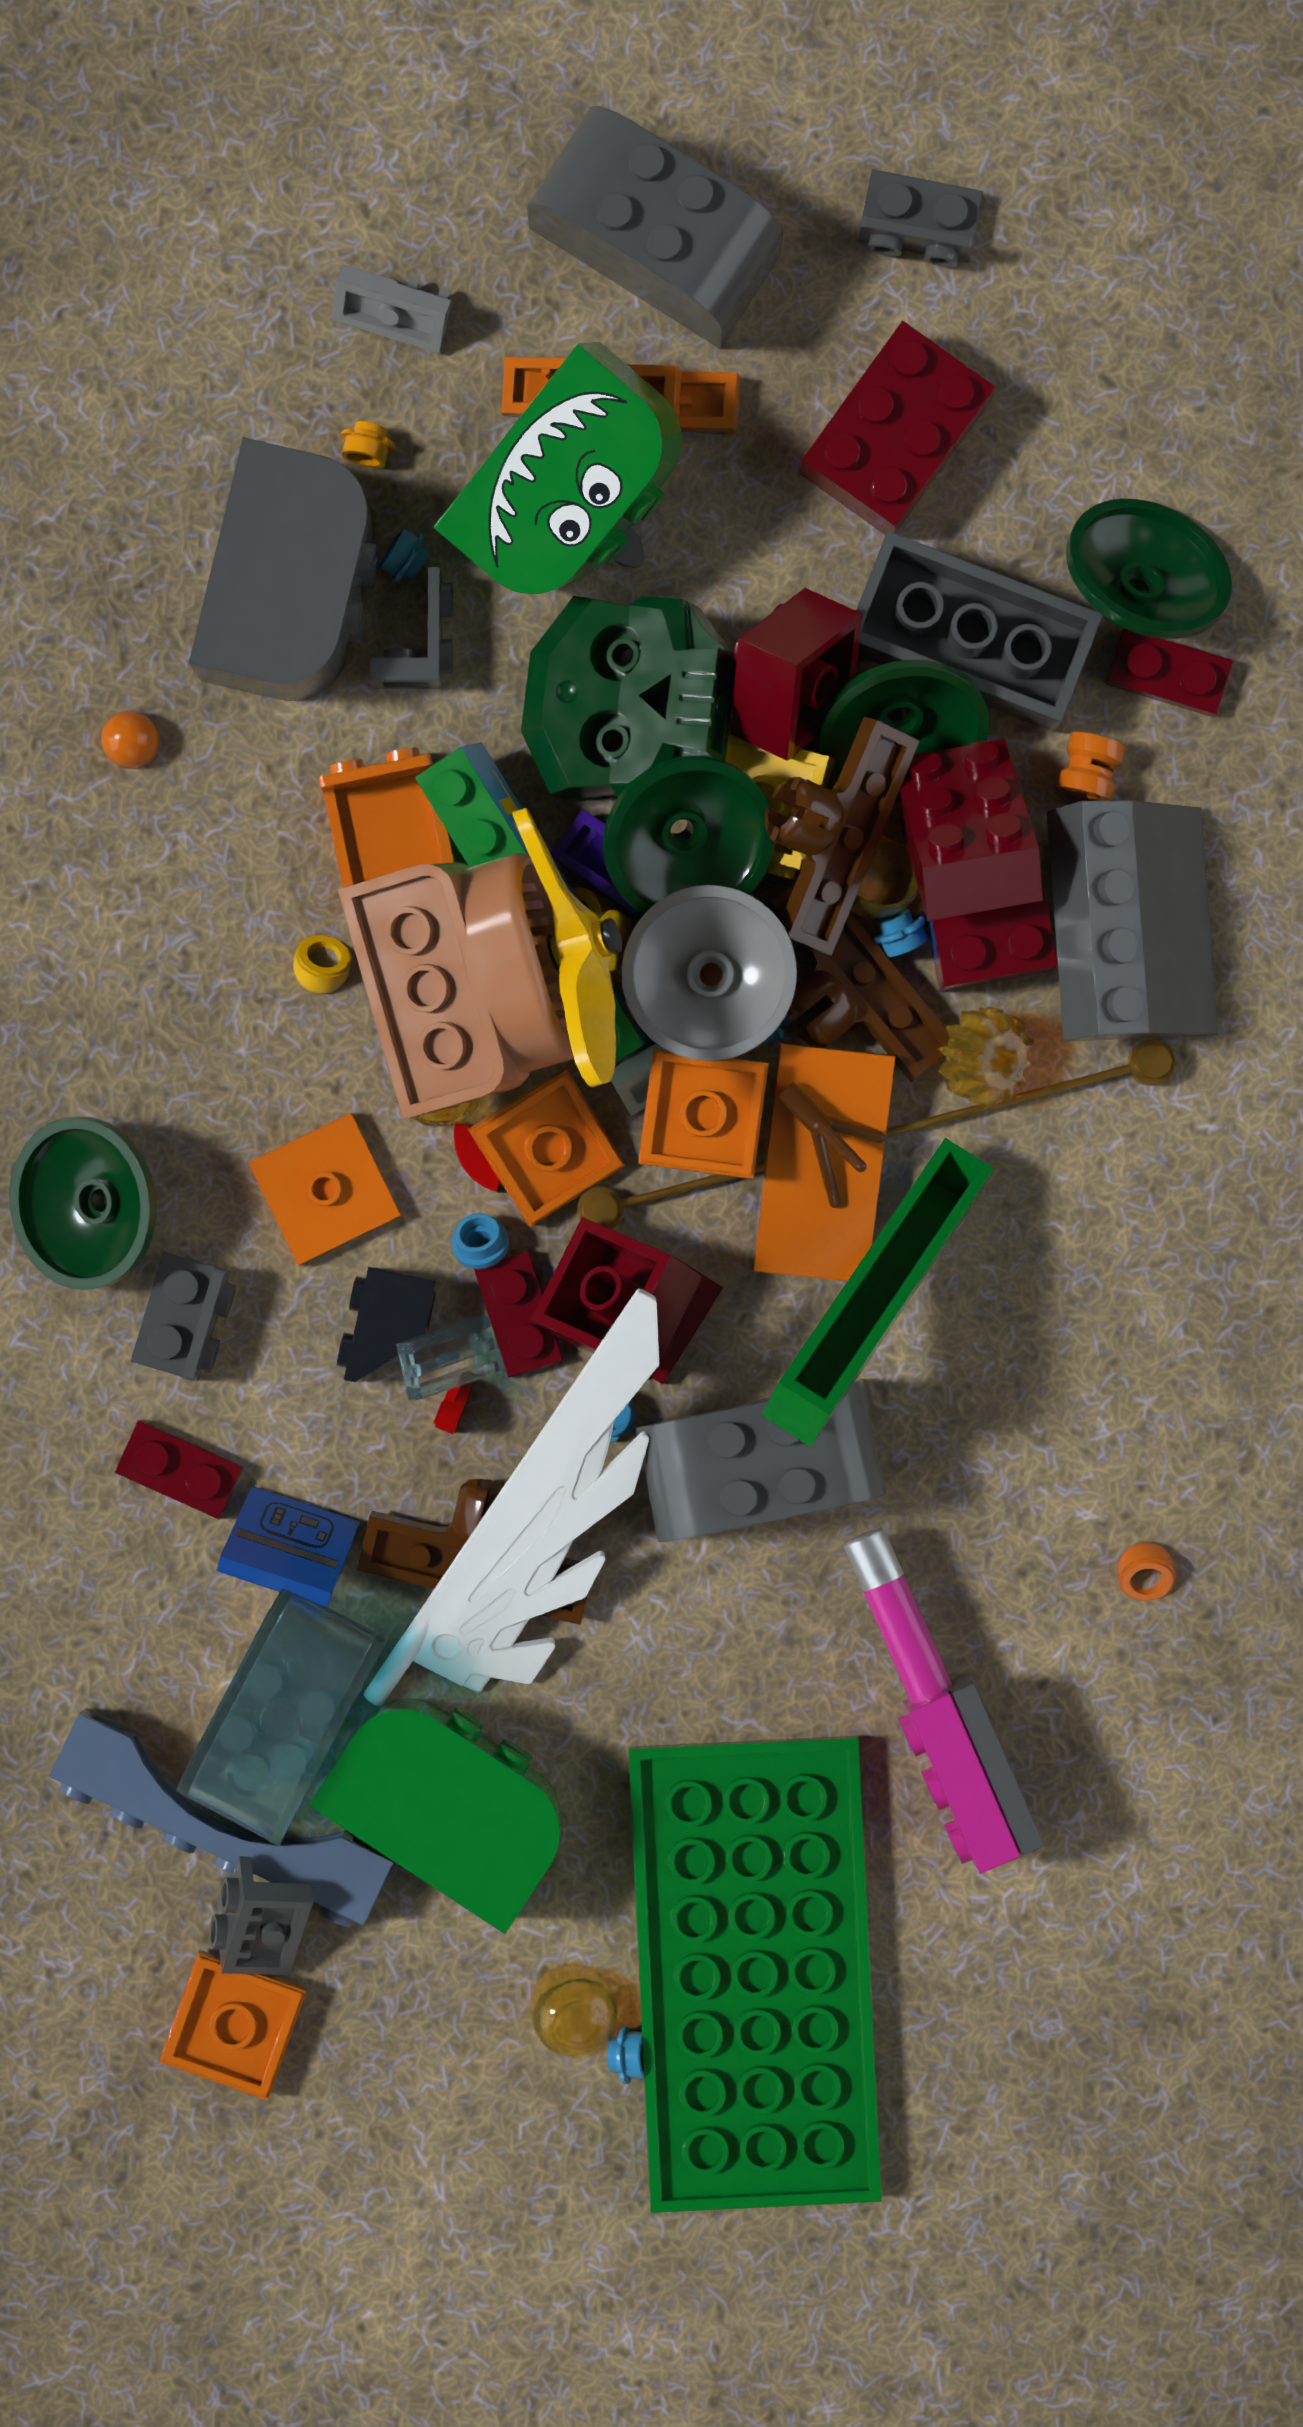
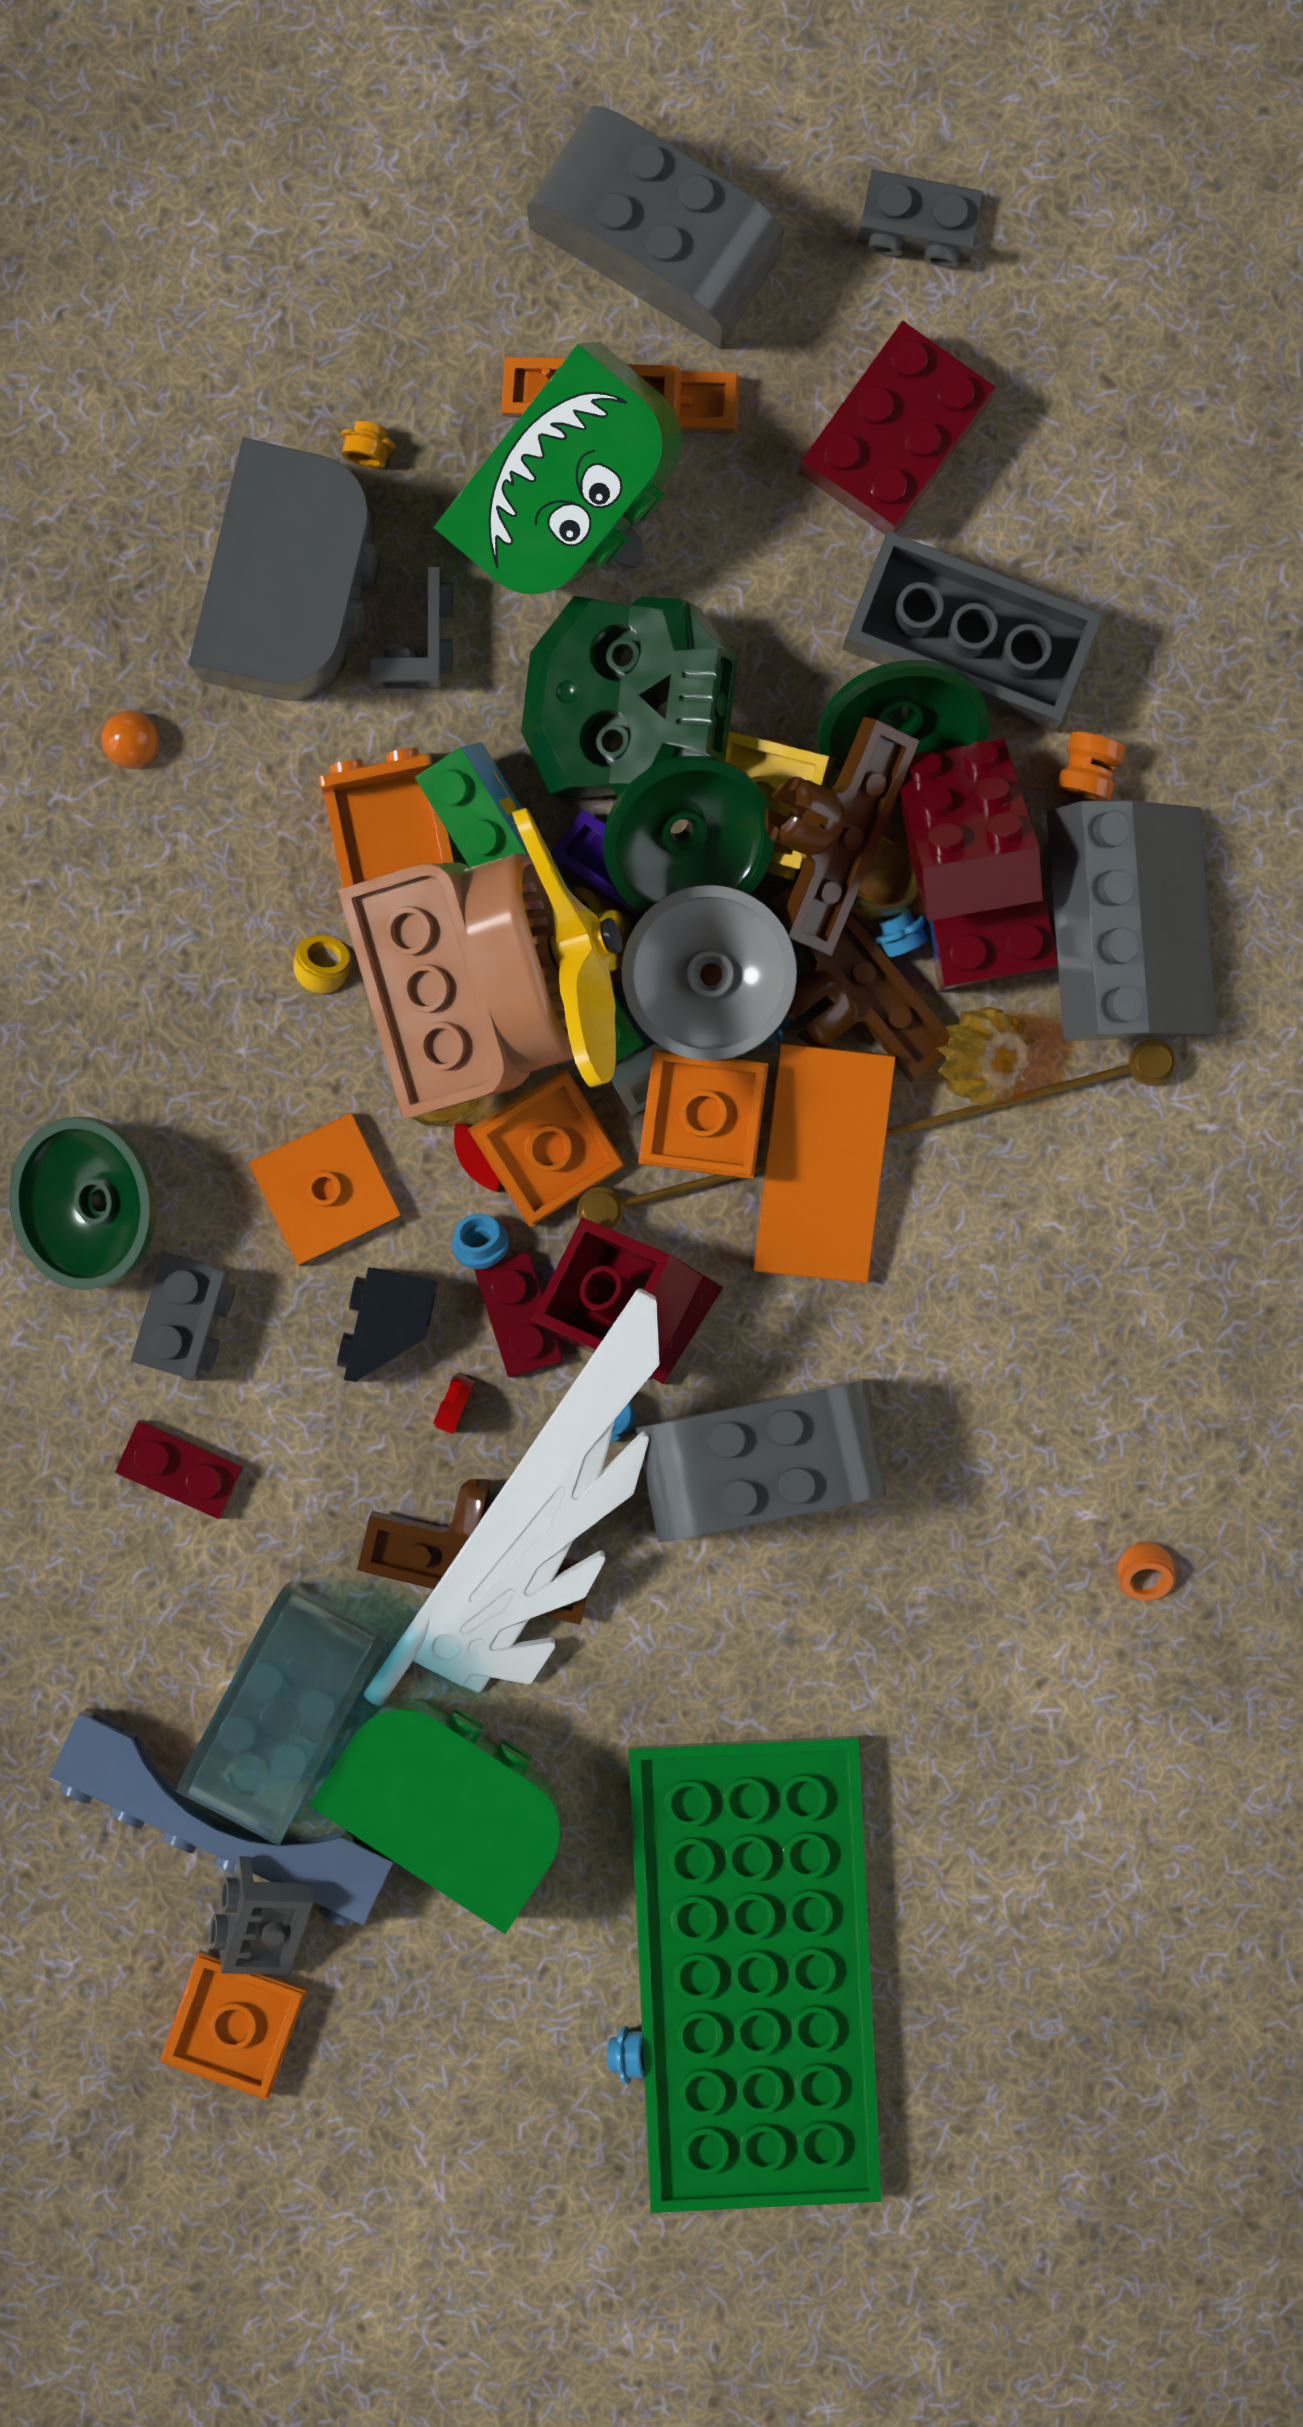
blue tile [216,1486,360,1607] -> none
light grey plate [331,264,451,354] -> none
dark azure plate [379,528,430,583] -> none
clear light blue tile [396,1316,500,1400] -> none
clear yellow hair [528,1962,619,2059] -> none
dark red brick [729,588,863,761] -> none
green brick [761,1138,994,1447] -> none
reddish brown plant [777,1081,885,1208] -> none
dark pink piece [843,1527,1044,1874] -> none
dark green dish [1066,499,1232,639] -> none
dark red plate [1106,629,1233,718] -> none

